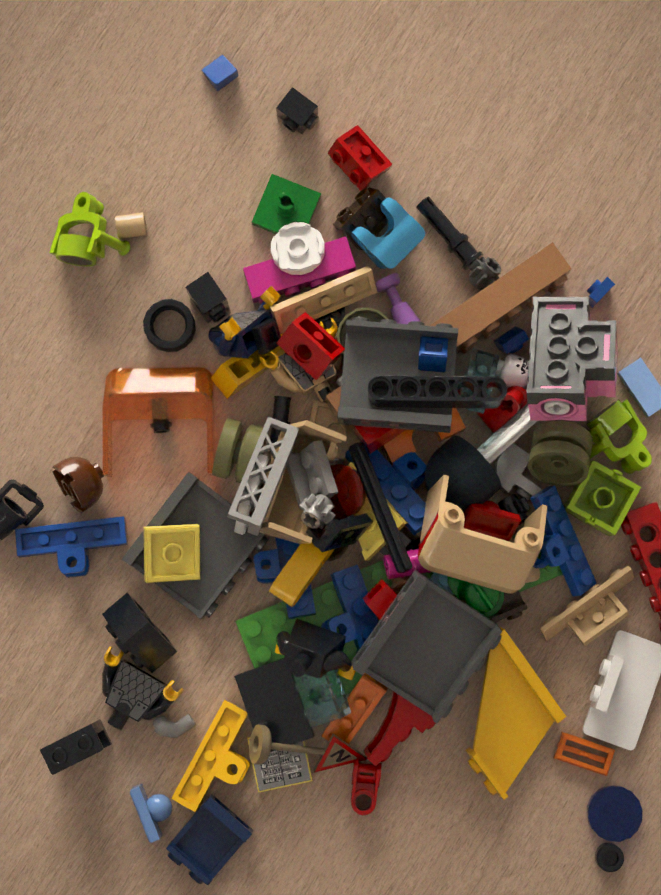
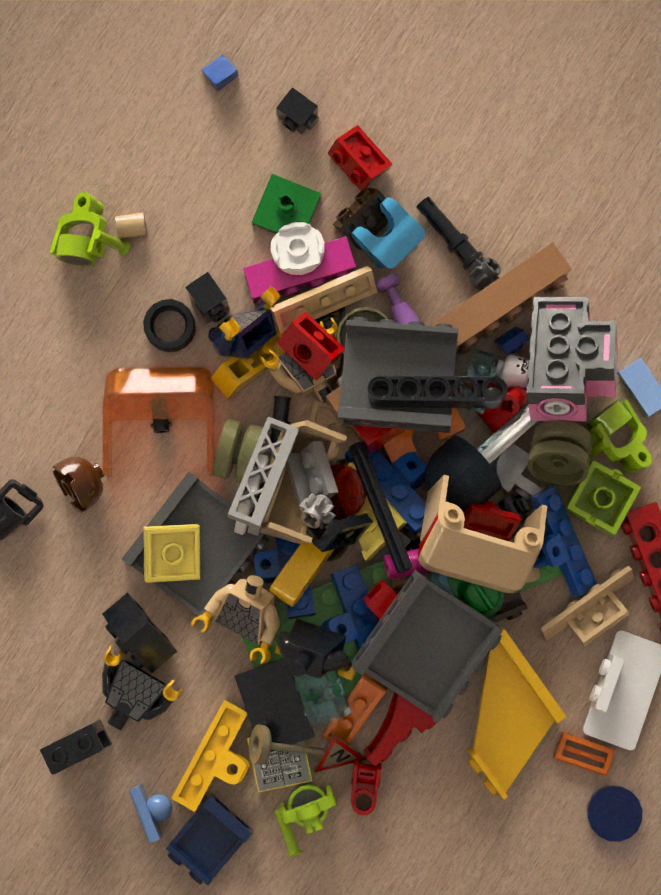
blue plate [15,516,128,578] -> none
light grey arm [153,714,196,738] -> none
black tile [251,318,281,354] -> none
blue slope [418,336,448,372] -> none
blue plate [587,277,615,308] -> none
black tile [595,843,624,872] -> none
none -> torso [191,575,281,664]
none -> lime piece [274,783,338,857]

